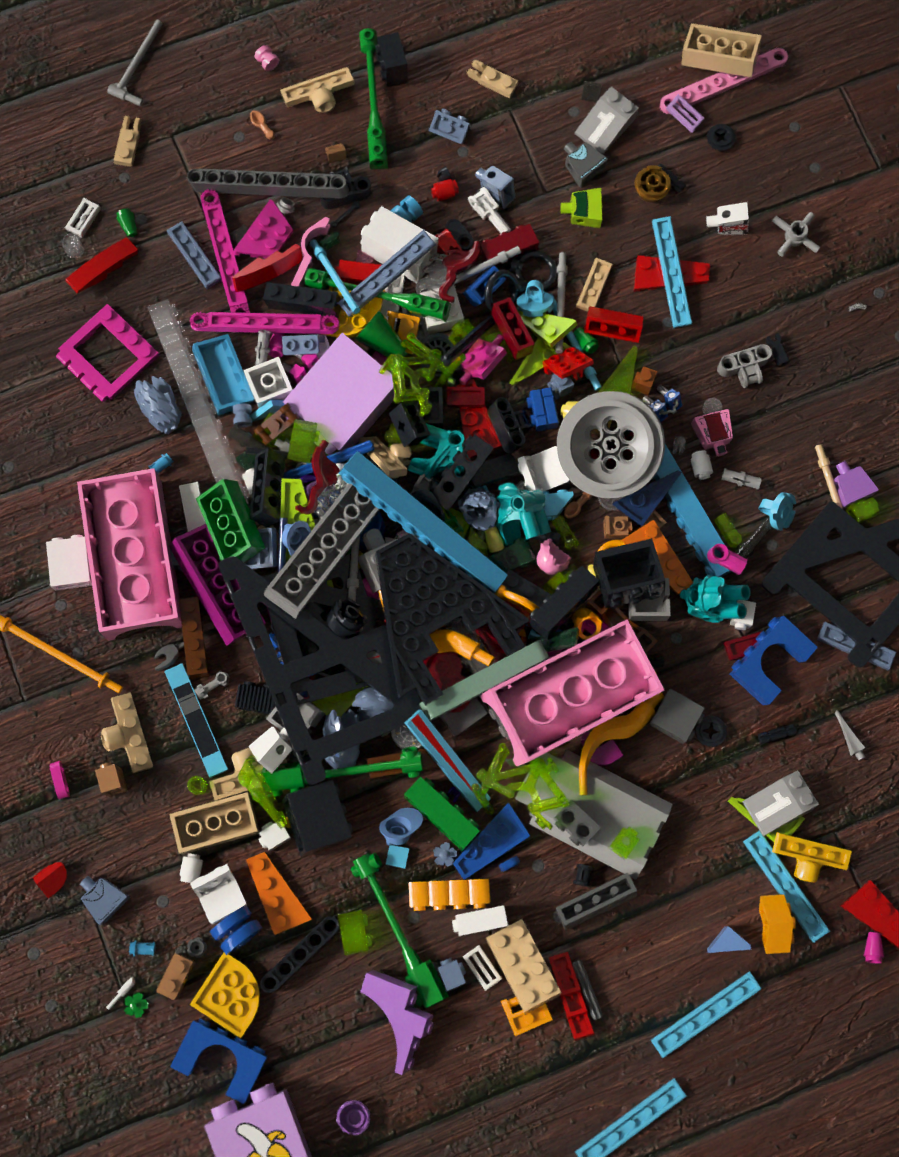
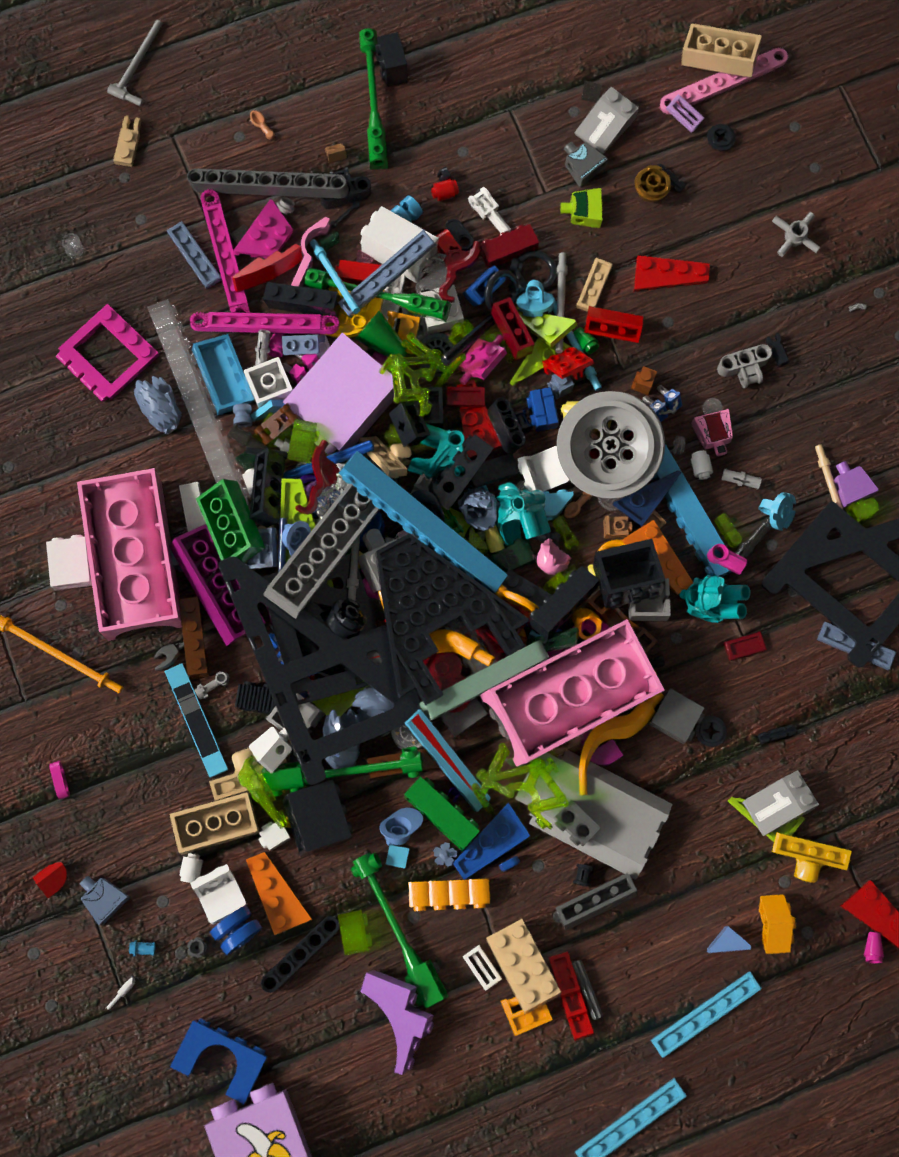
white tile [65,198,101,238] -> none
red slope [66,237,138,294] -> none
medium nougat brick [95,762,128,797] -> none
tan plate [101,693,153,773] -> none
green cone [116,208,138,238] -> none
green plant [124,992,149,1018] -> none
dark azure pin [148,453,174,474] -> none
medium nougat brick [156,953,196,1000] -> none
clear neon green bush [187,776,207,795] -> none
yellow plate [190,953,260,1039] -> none
bright pink wheel [254,45,279,71] -> none
tan plate [281,67,354,113] -> none
medium lavender hair [337,1100,370,1135] -> none
light grey bar [420,246,521,293] -> none
sand blue bracket [429,109,472,144] -> none
sand blue brick [438,958,466,991] -> none
black tile [447,363,462,387] -> none
white brick [452,905,508,936] -> none
tan hinge [467,60,518,98] -> none
sand blue torso [475,166,515,210] -> none
clear neon green wing [598,345,637,394] -> none
clear neon green brick [608,827,640,860] -> none
medium azure tile [652,216,692,328] -> none
white torso [706,202,748,235] -> none
blue arch [729,616,818,705] -> none
white brick [730,600,756,630] -> none
medium azure tile [743,830,830,943] -> none
light grey piece [835,711,865,761] -> none

